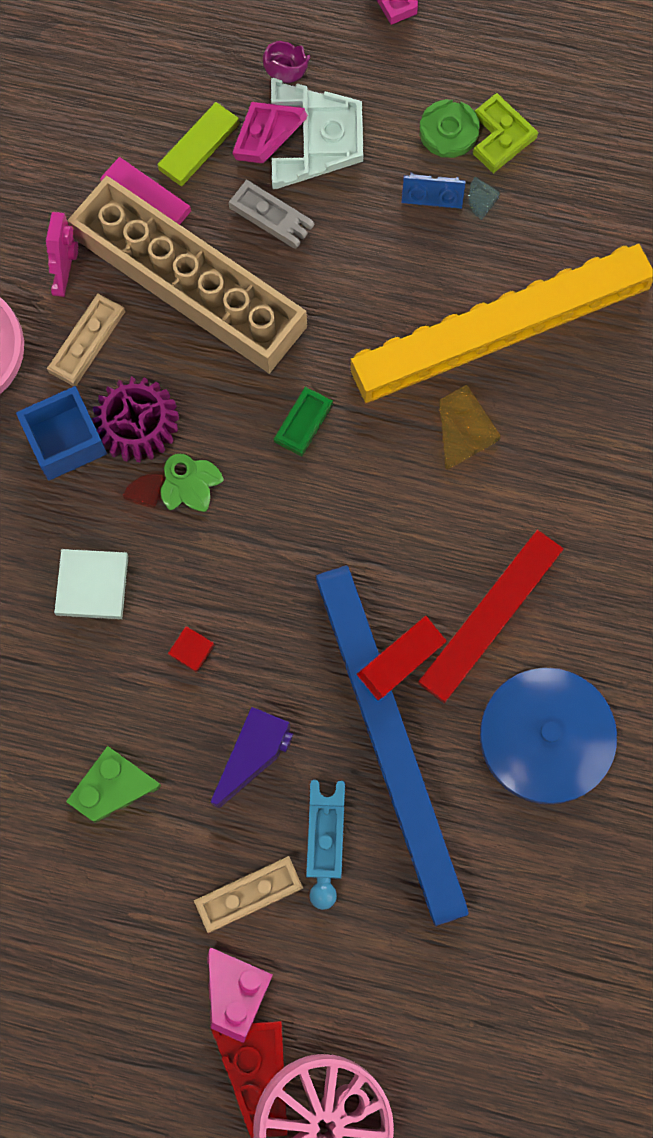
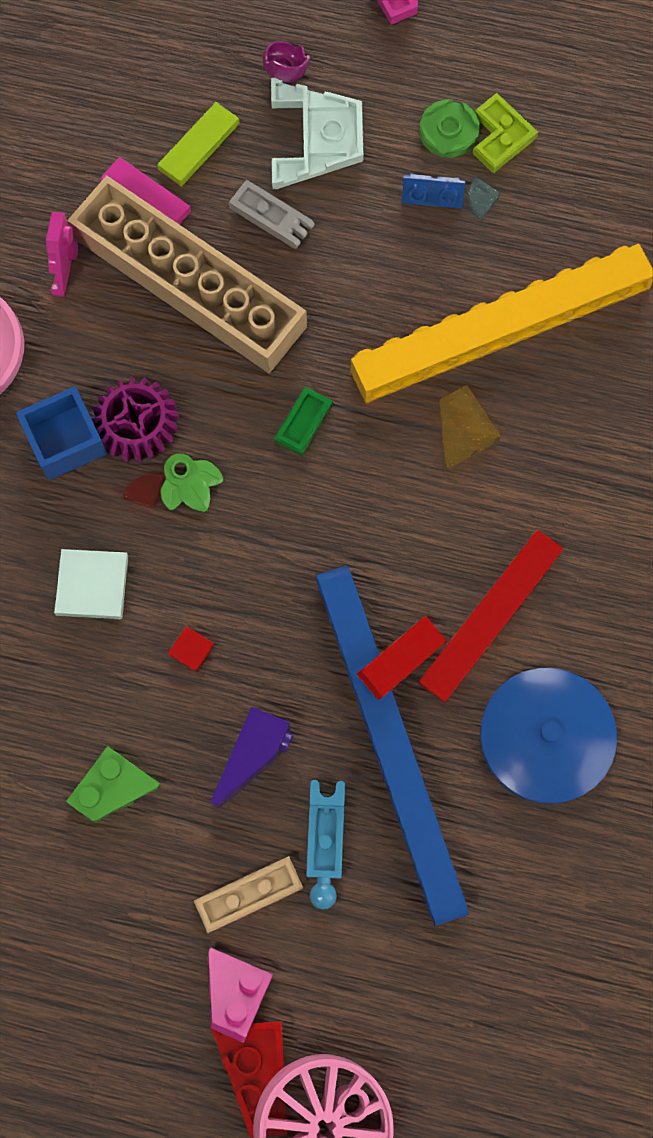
tan tile [47,293,125,386] -> none
dark pink wing [232,102,308,163] -> none

